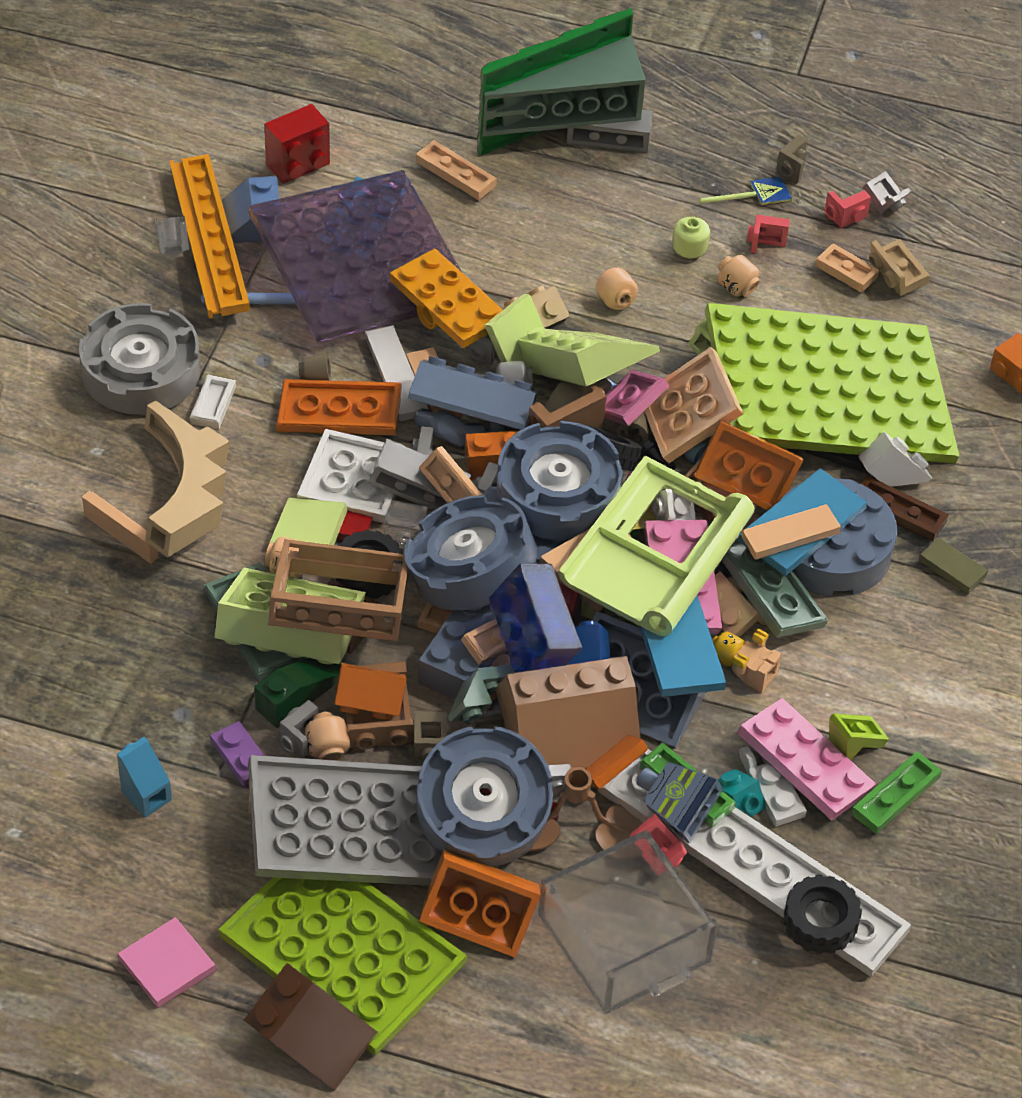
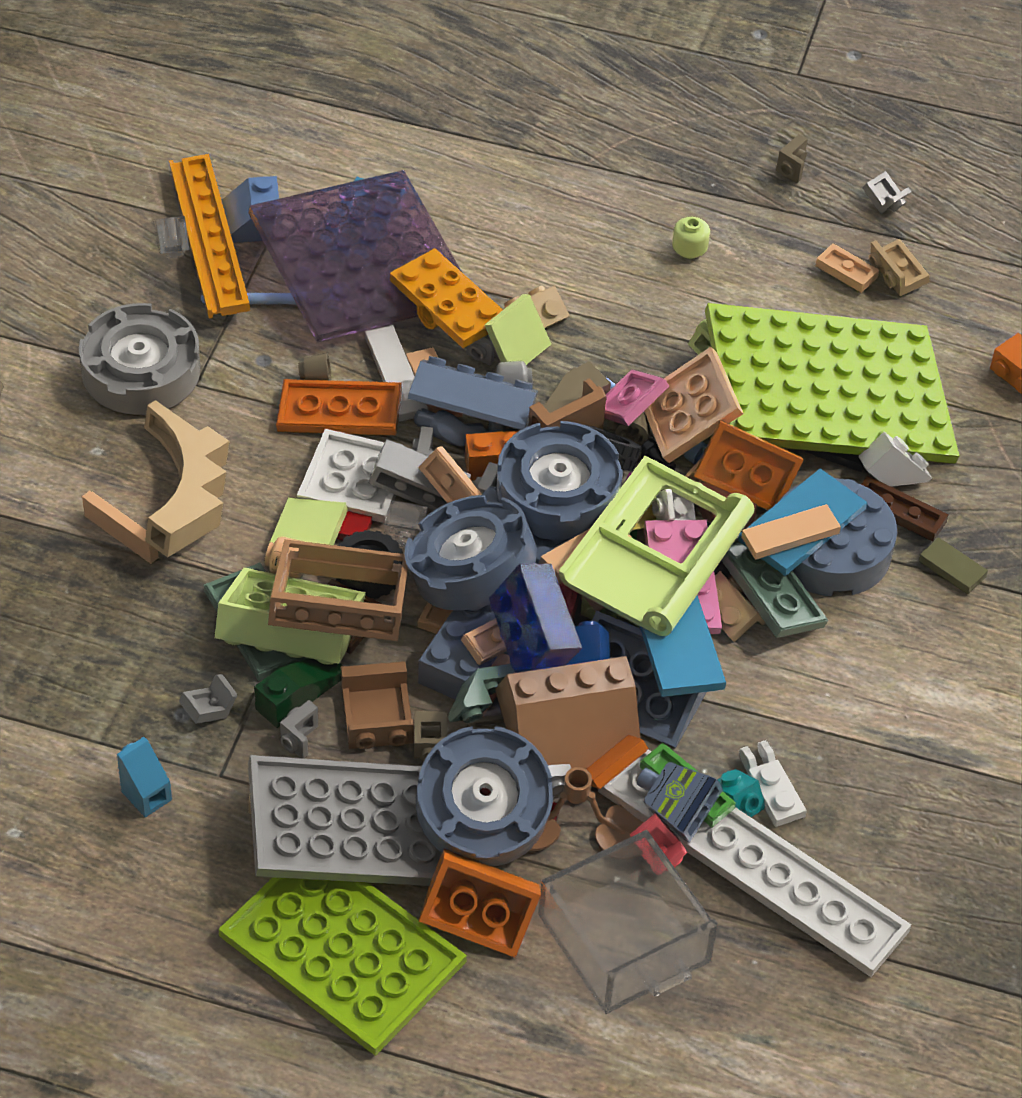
bright pink tile [118,917,216,1008] -> none
white tile [190,375,236,430] -> none
medium lavender plate [211,721,264,788] -> none
reddish brown slope [244,963,378,1090] -> none
red brick [264,104,330,184] -> none
light nougat head [304,712,350,761] -> none
orange brick [334,663,407,720] -> none
light nougat plate [416,140,497,201] -> none
sand green piece [477,8,646,156] -> none
yellowish green slope [518,327,660,387] -> none
light grey brick [567,110,653,153] -> none
light nougat head [596,268,638,310] -> none
piece [699,177,792,205] -> none
piece [712,629,782,693] -> none
light nougat head [717,255,760,297] -> none
bright pink plate [737,698,876,821] -> none
coral bracket [746,214,790,254] -> none
black tyre [783,875,862,954] -> none
coral bracket [825,190,871,229] -> none
lime slope [829,713,889,760] -> none
bright green plate [851,751,942,834] -> none
none -> light grey bracket [179,674,237,724]

